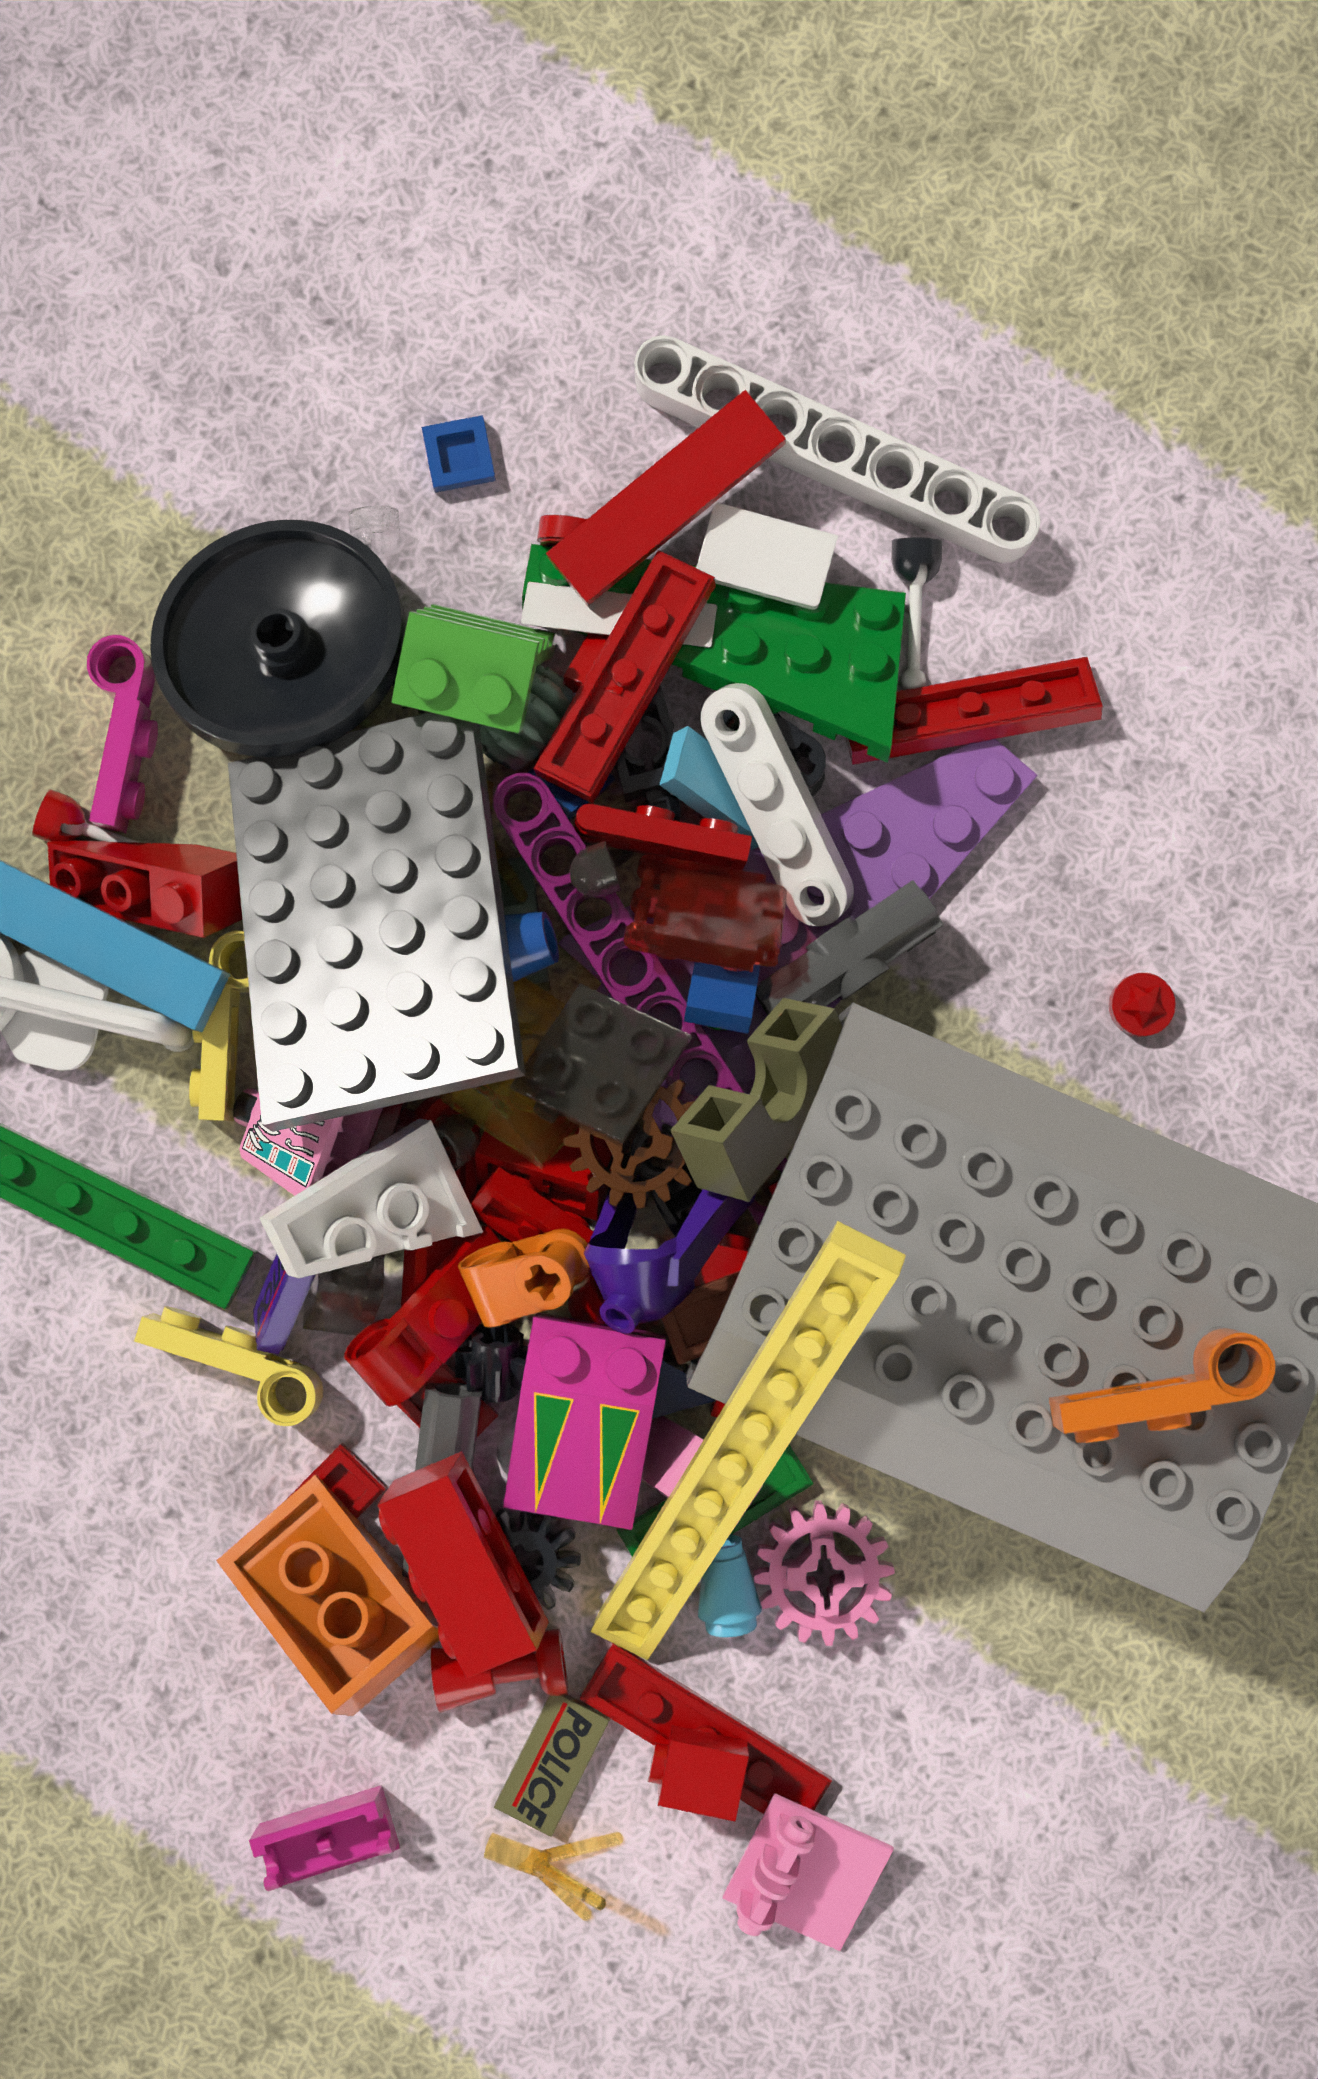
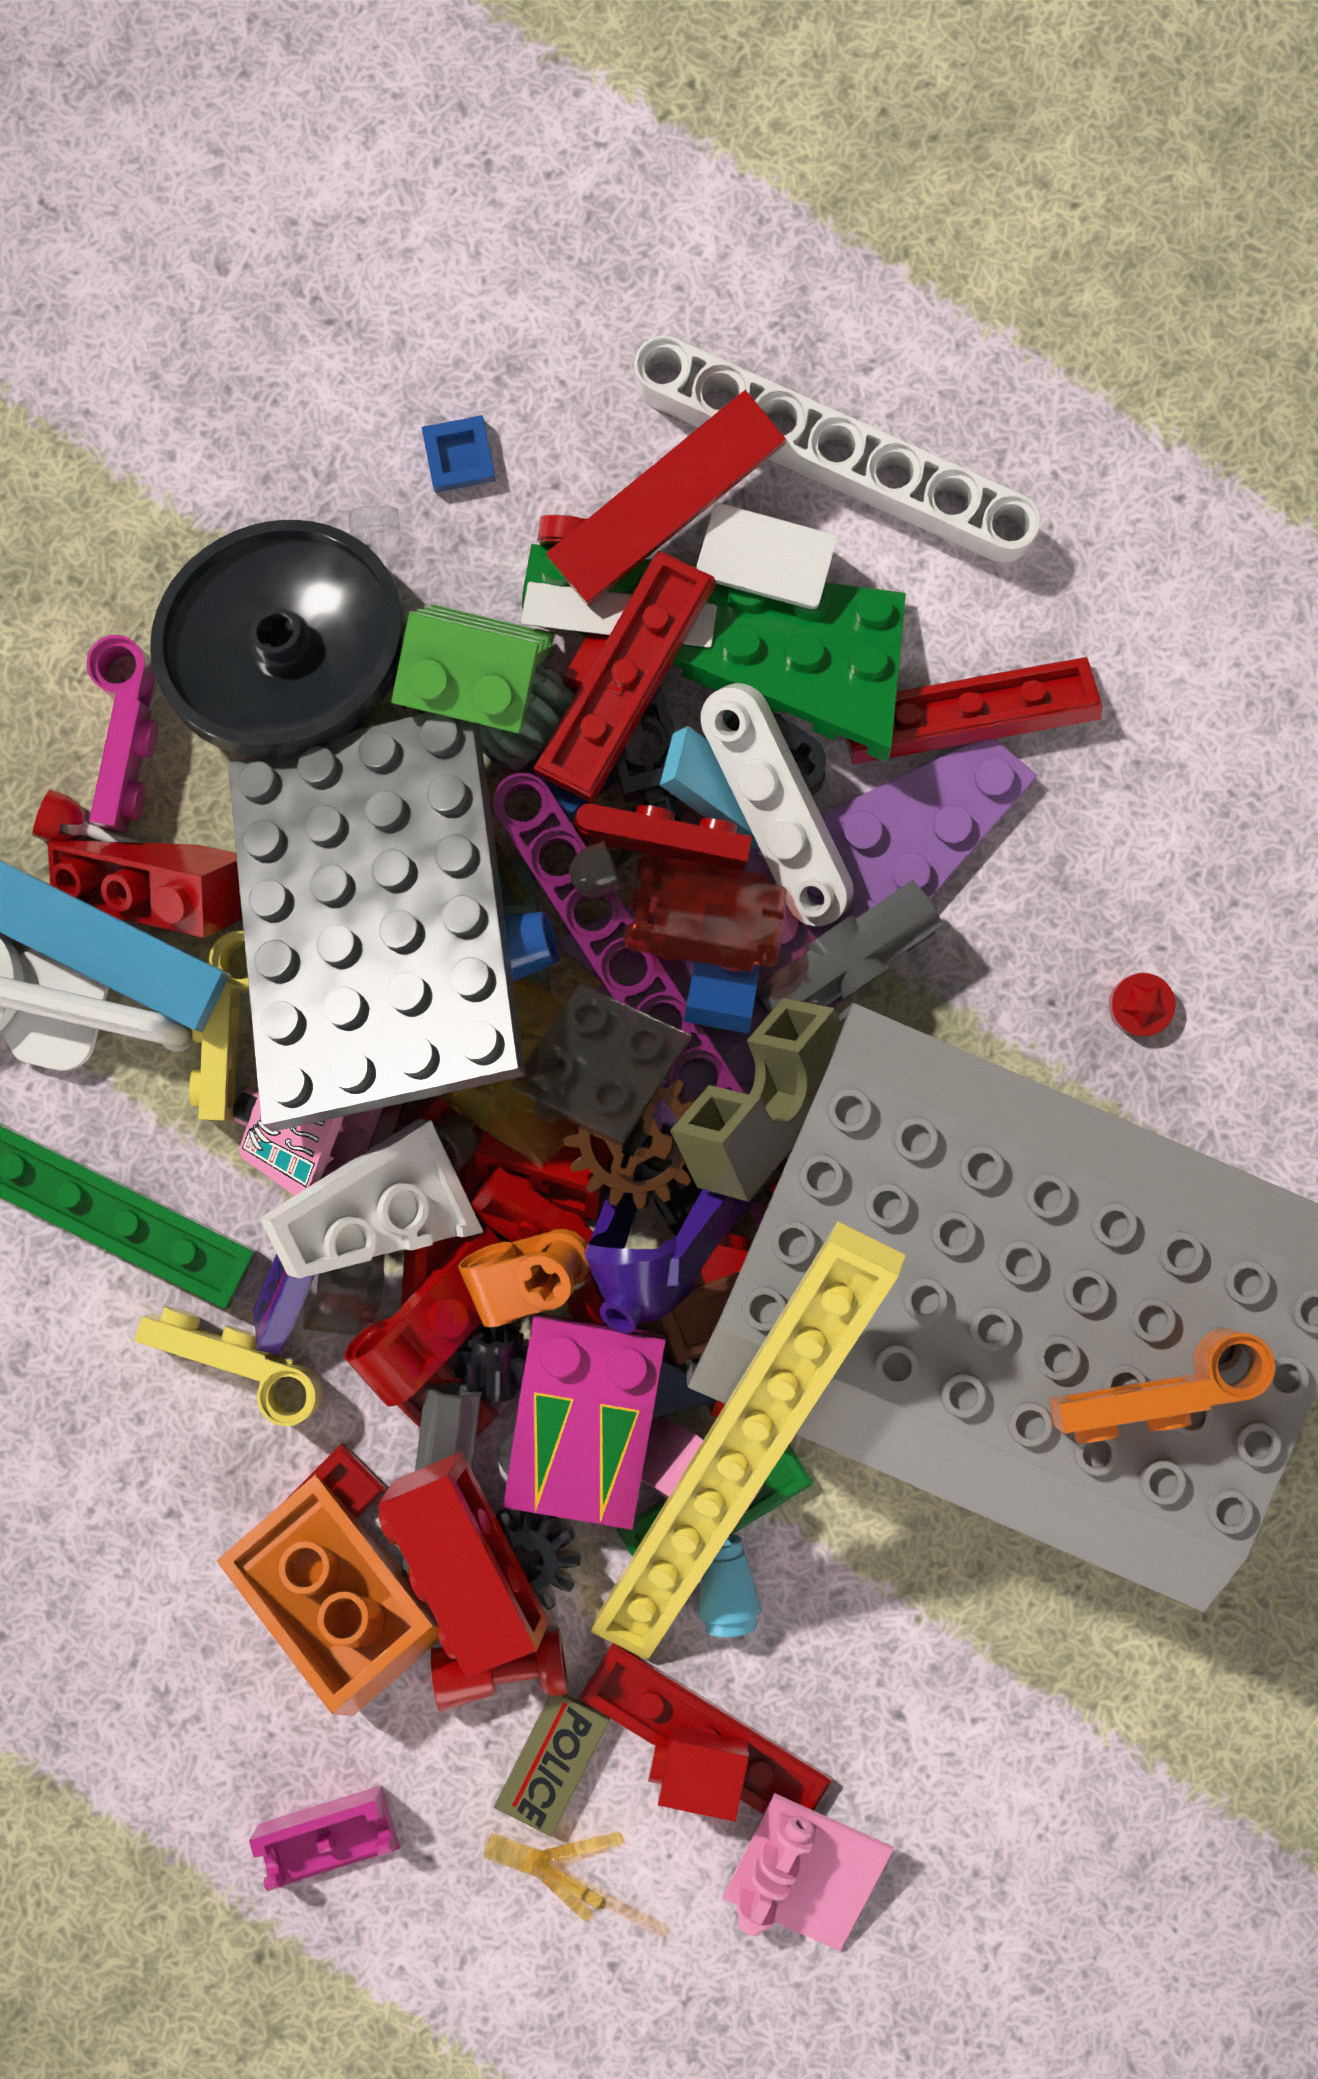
bright pink gear [753,1500,895,1646] -> none
hinge [891,537,942,690] -> none

